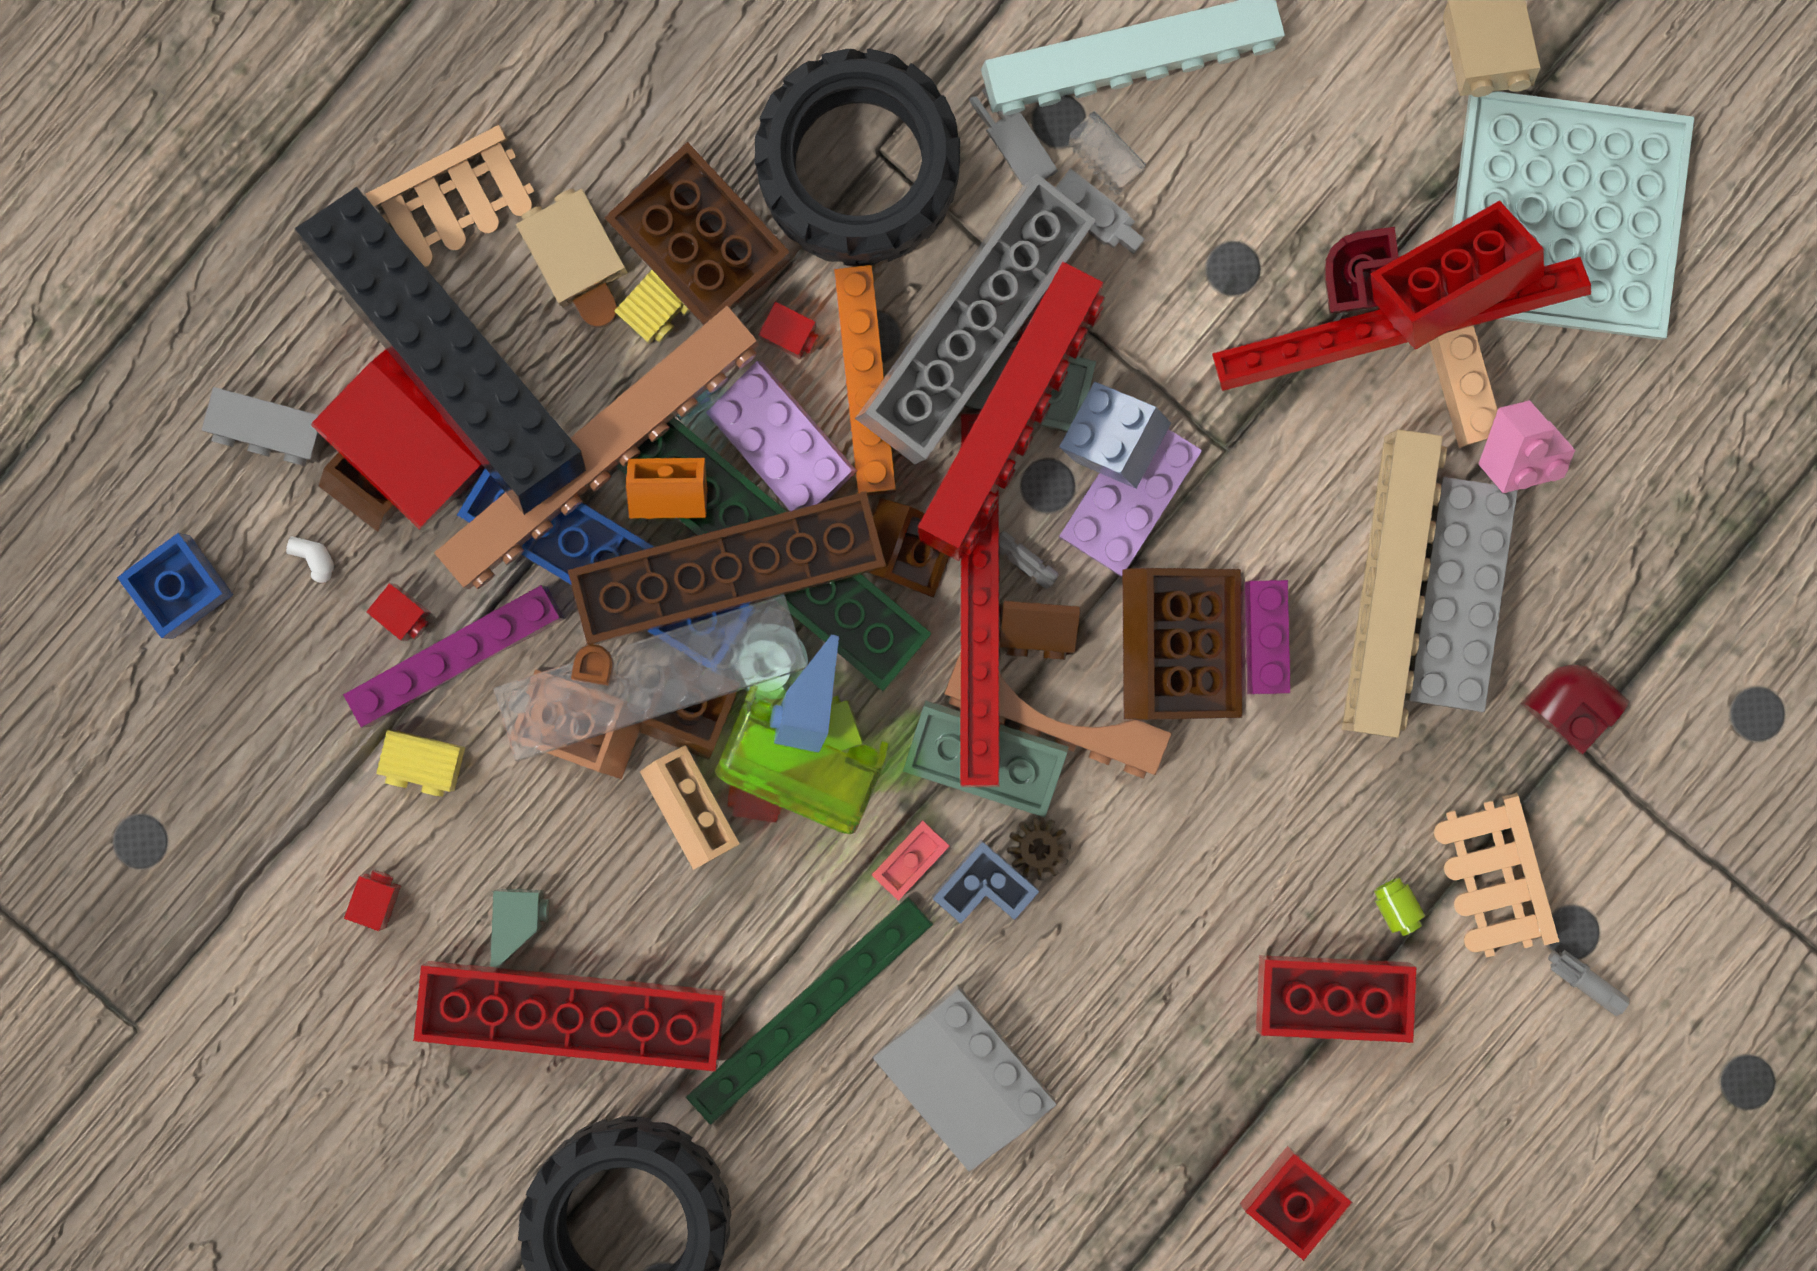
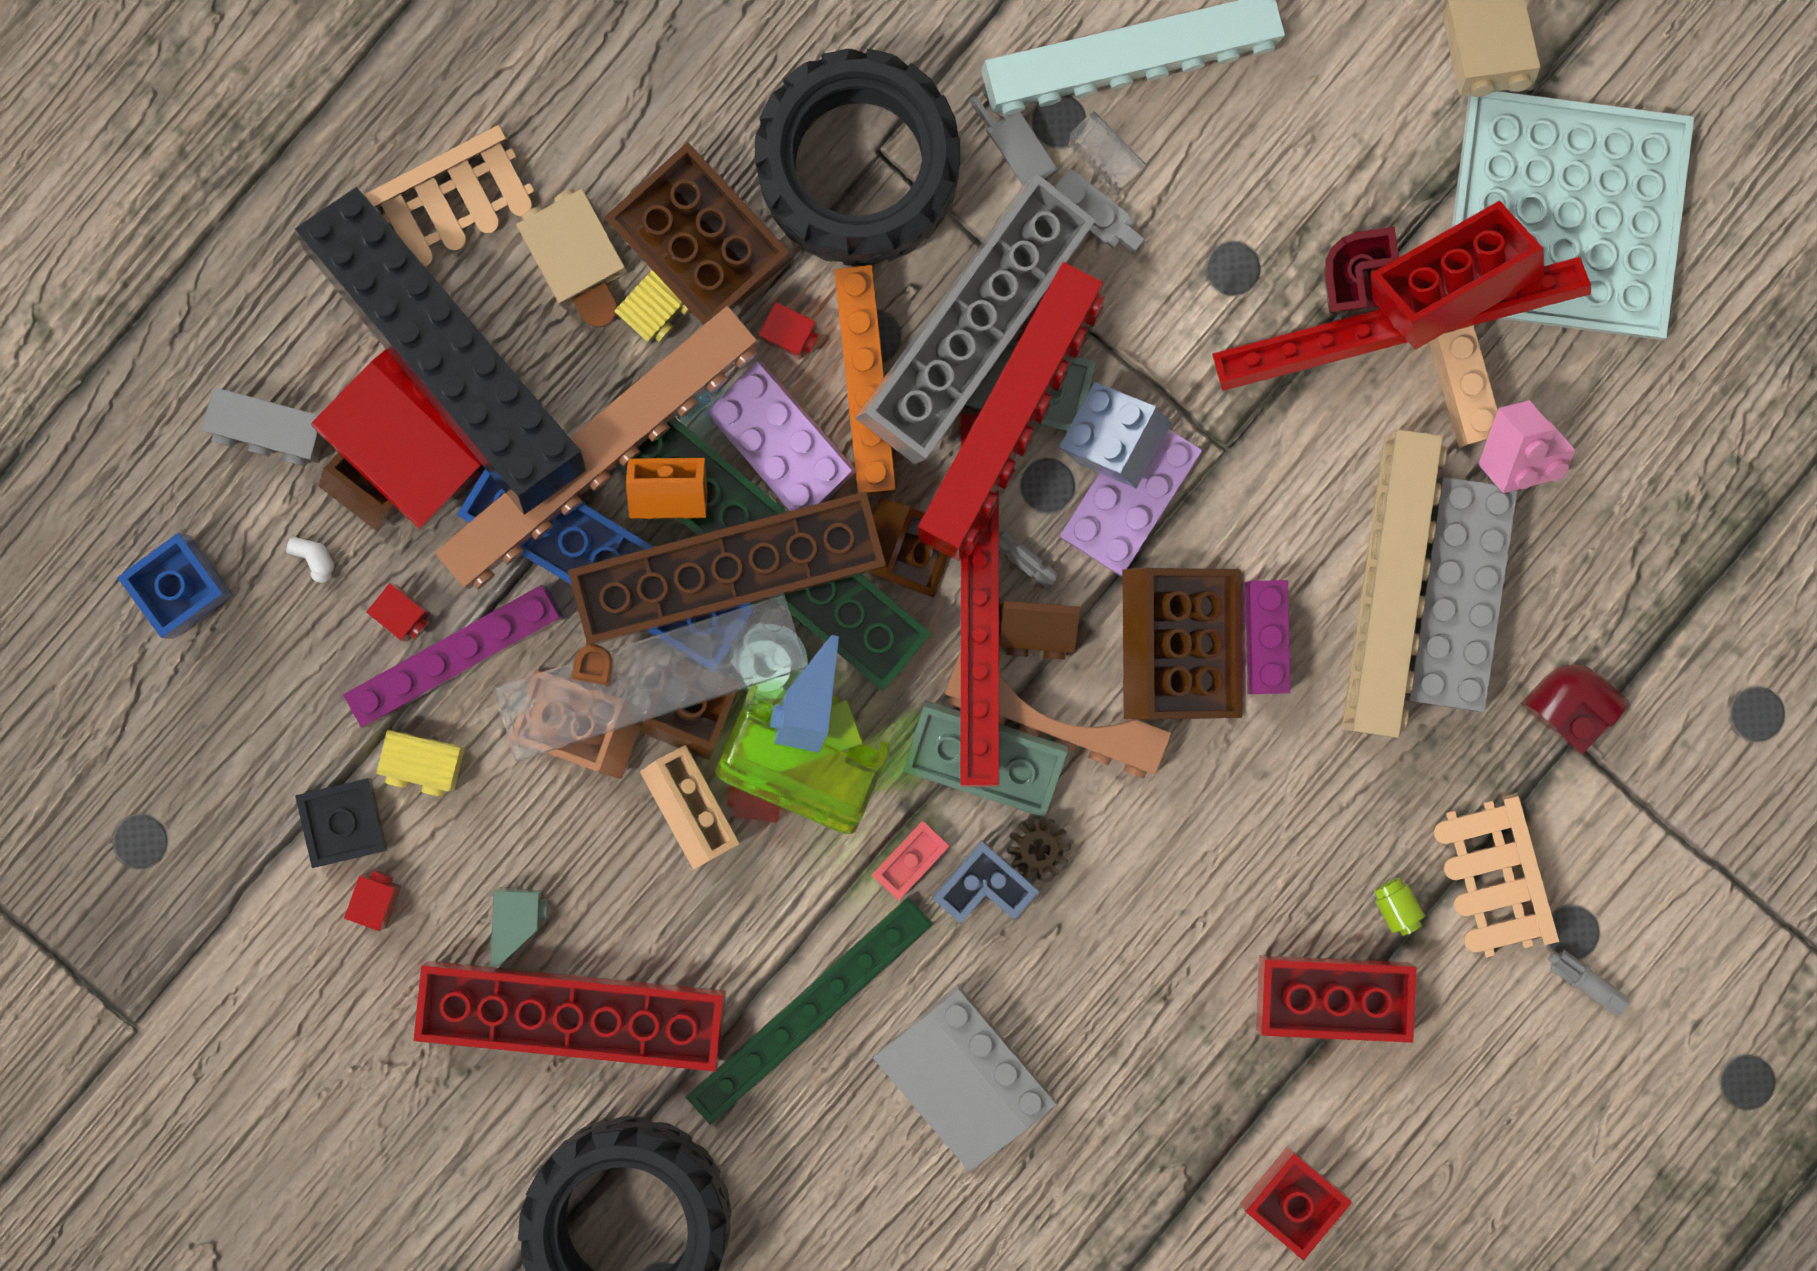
none -> black plate [295,778,388,868]

